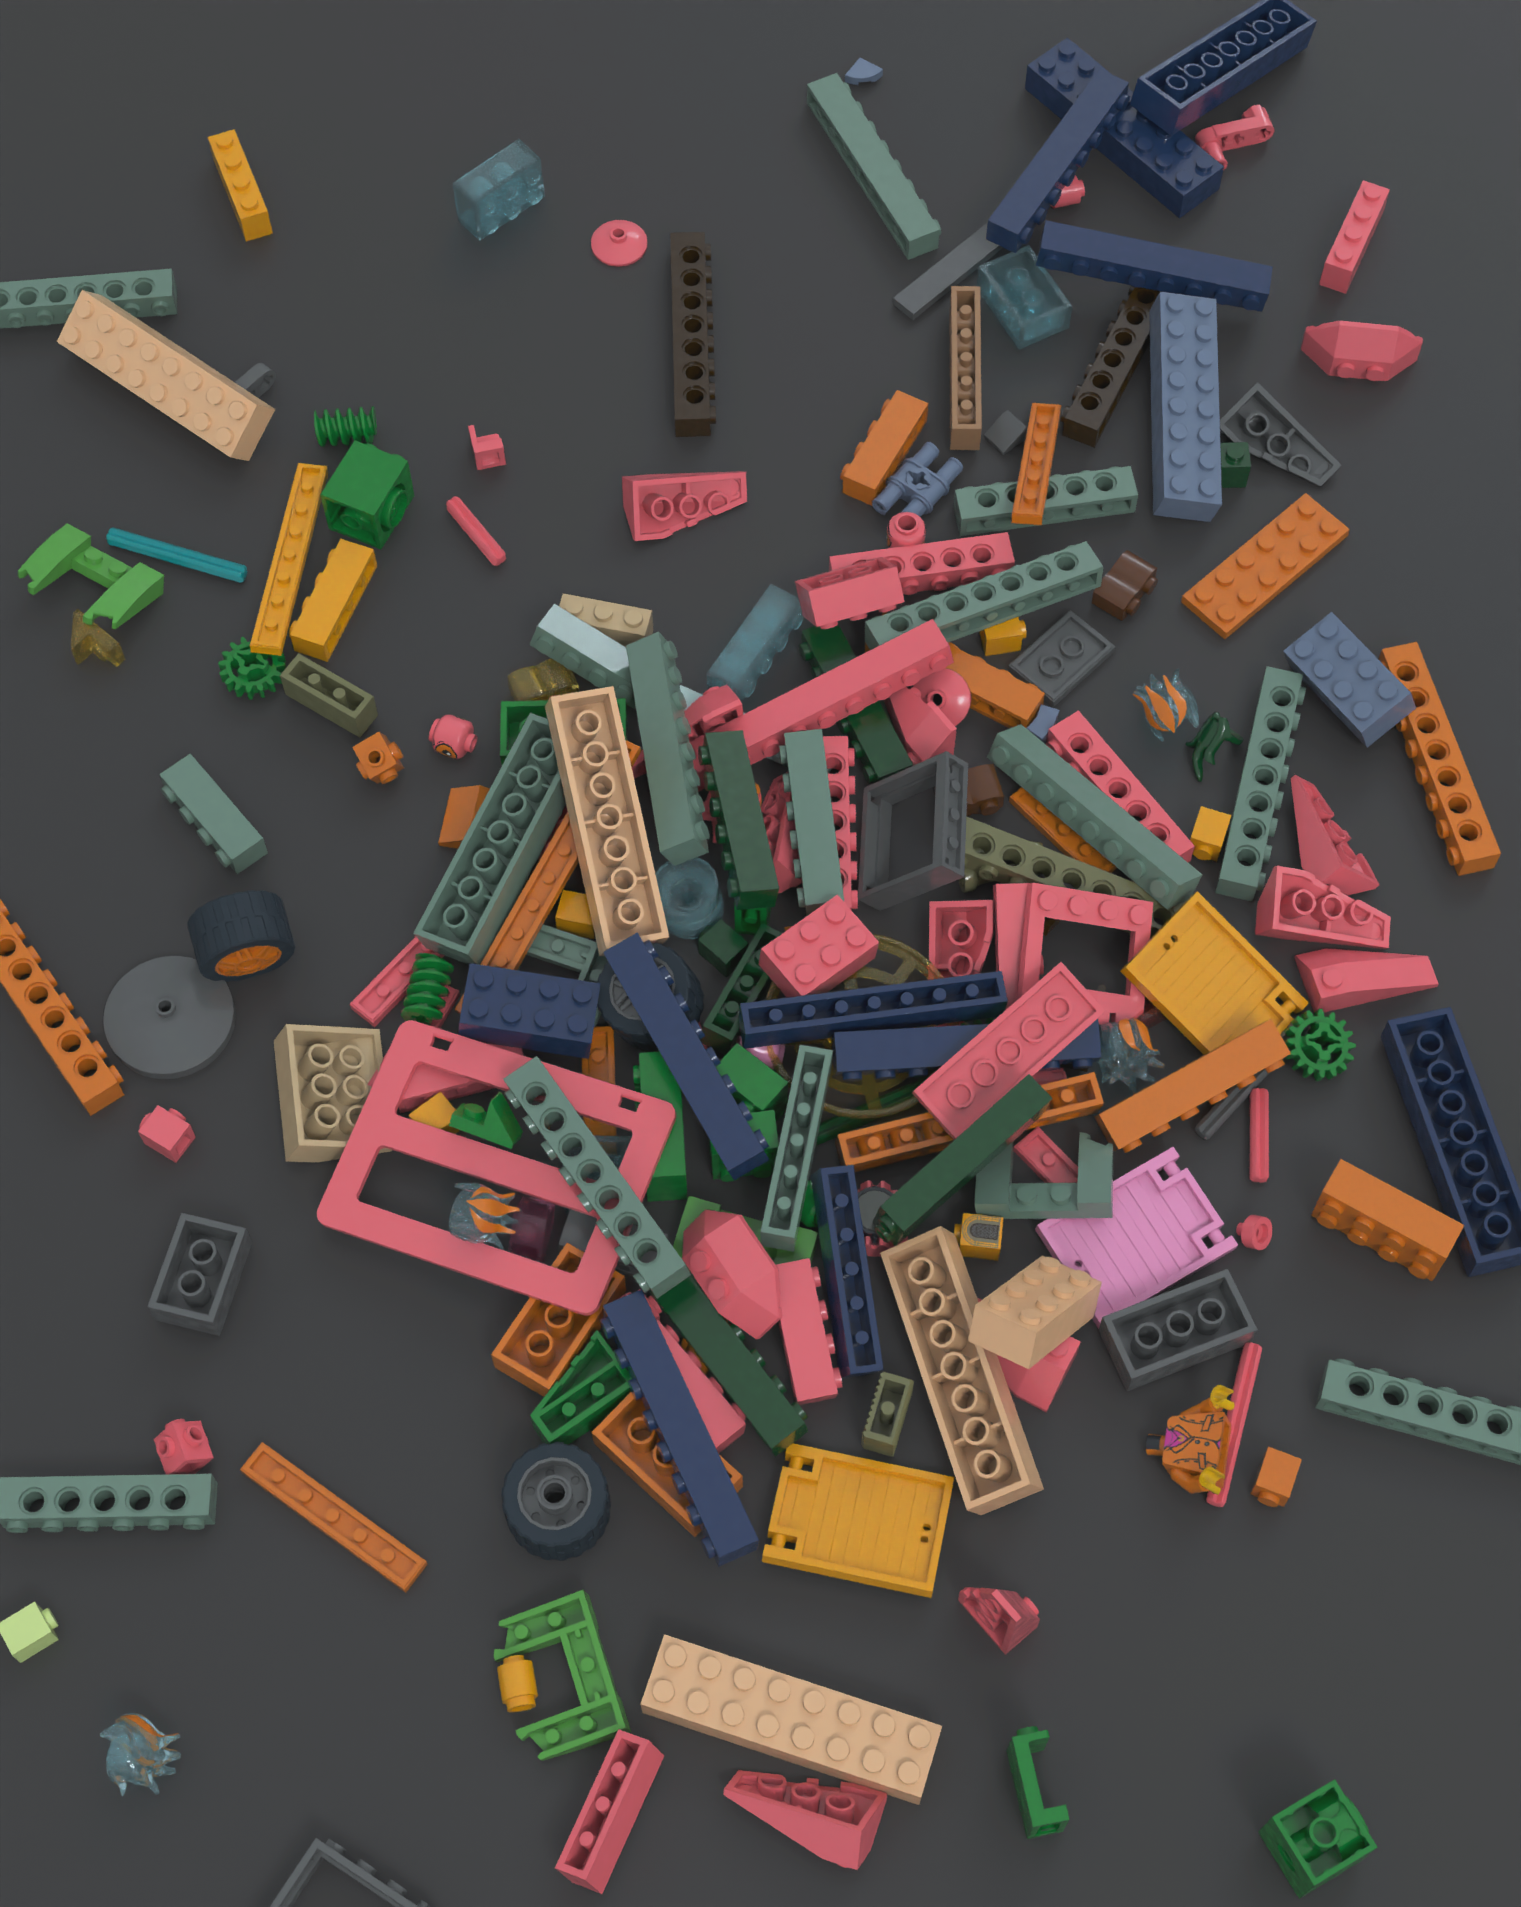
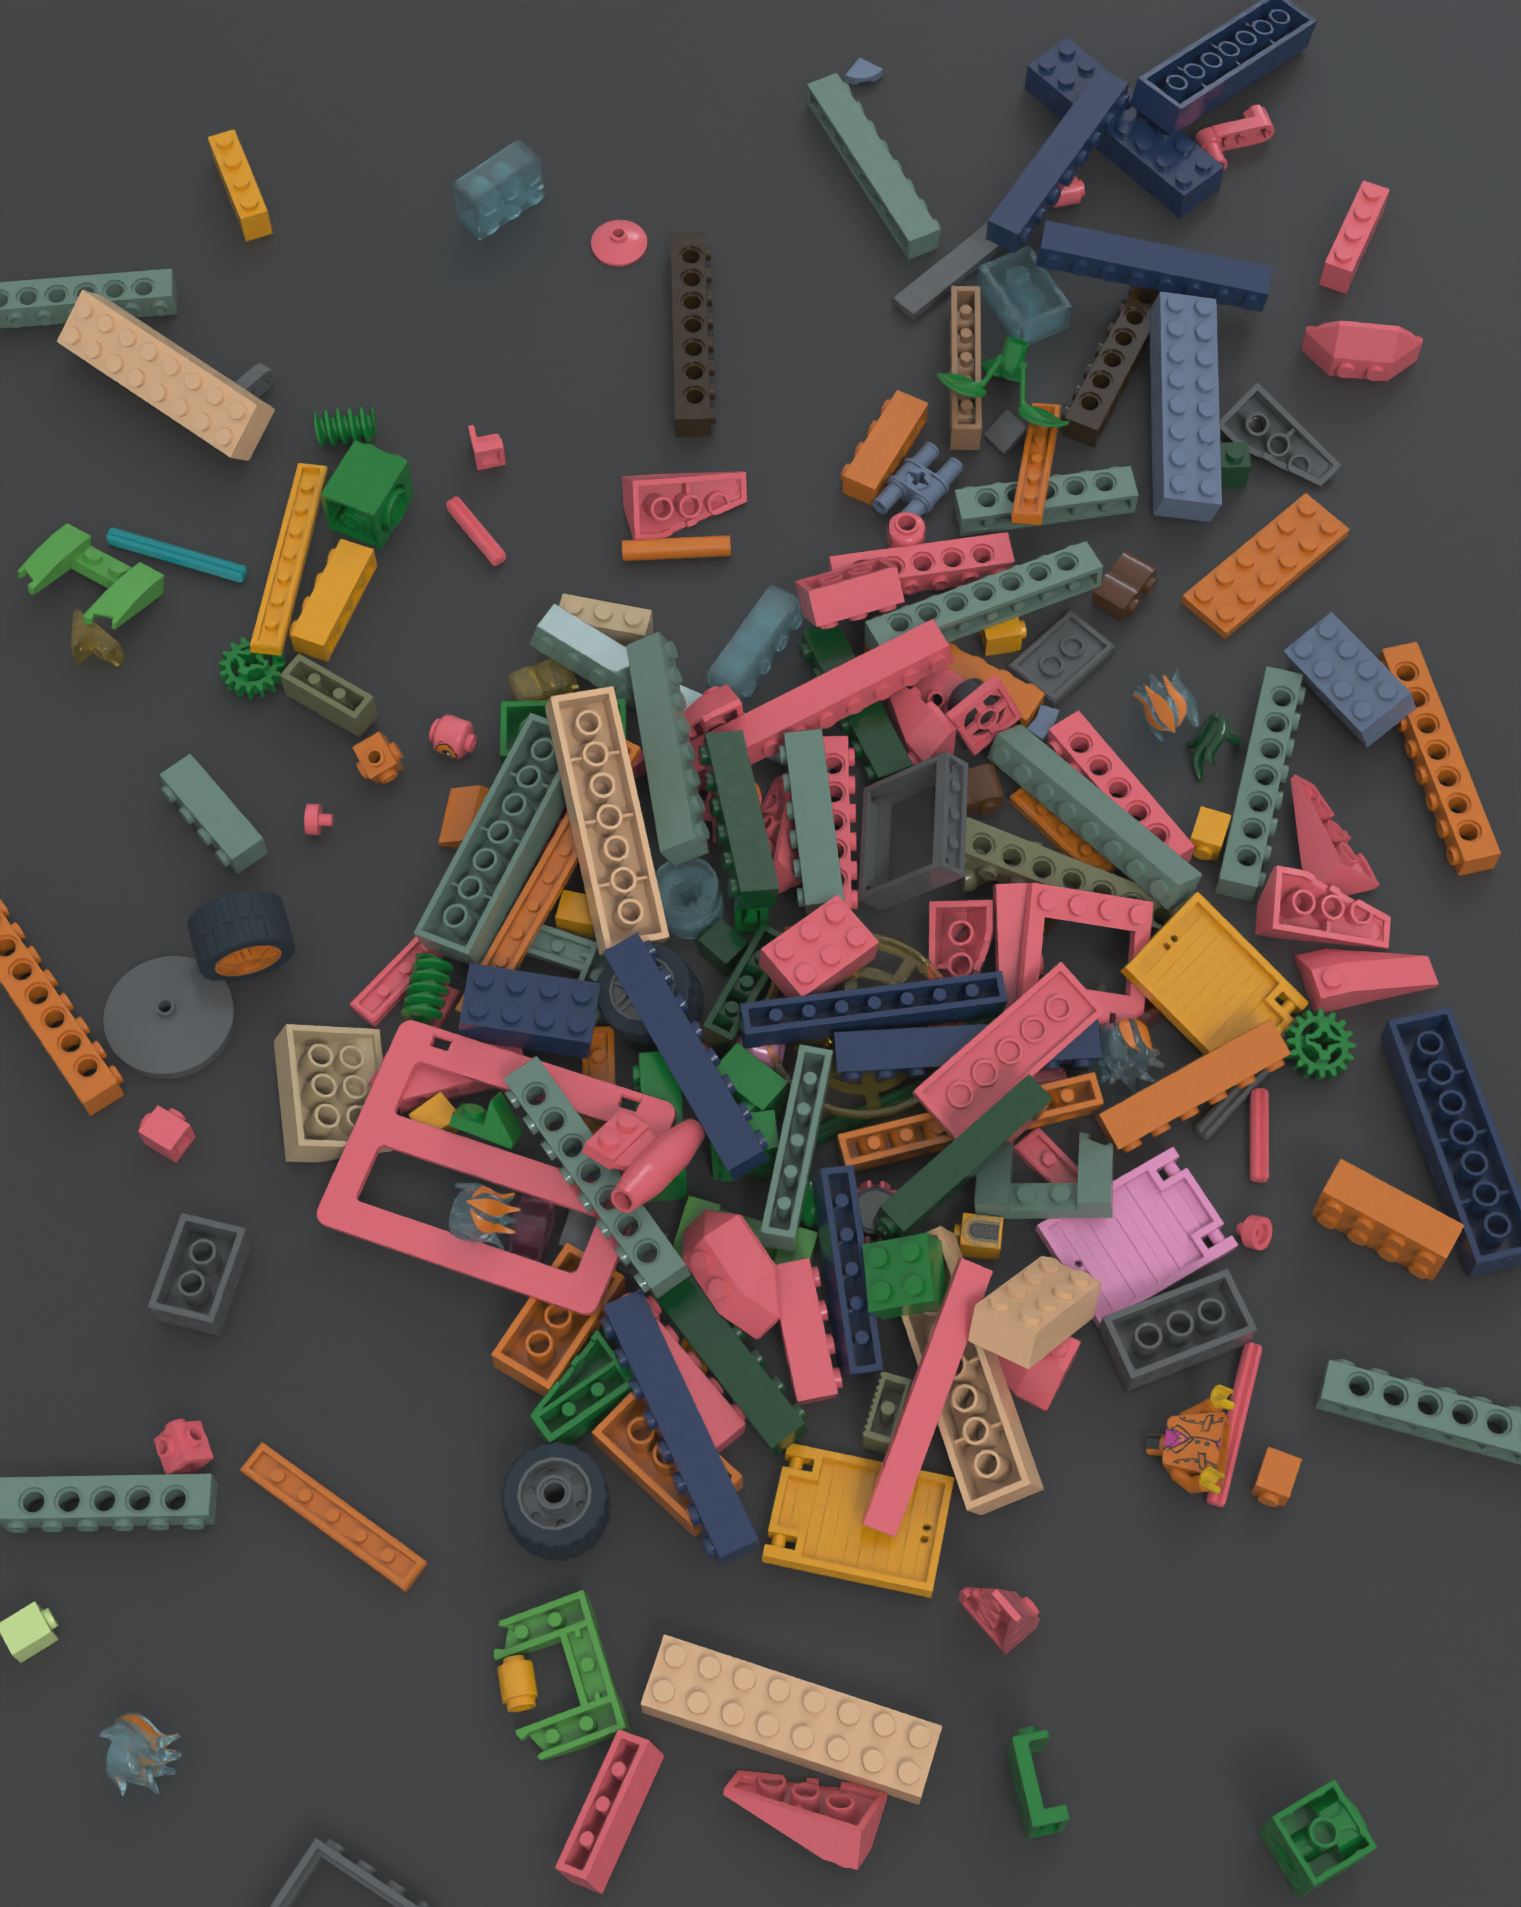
none -> coral tile [304,803,333,835]
none -> coral plate [582,1109,705,1213]
none -> orange piece [622,535,731,561]
none -> coral tile [860,1258,993,1537]
none -> green brick [862,1232,947,1320]
none -> green plant [936,336,1070,427]
none -> coral piece [945,674,1022,756]

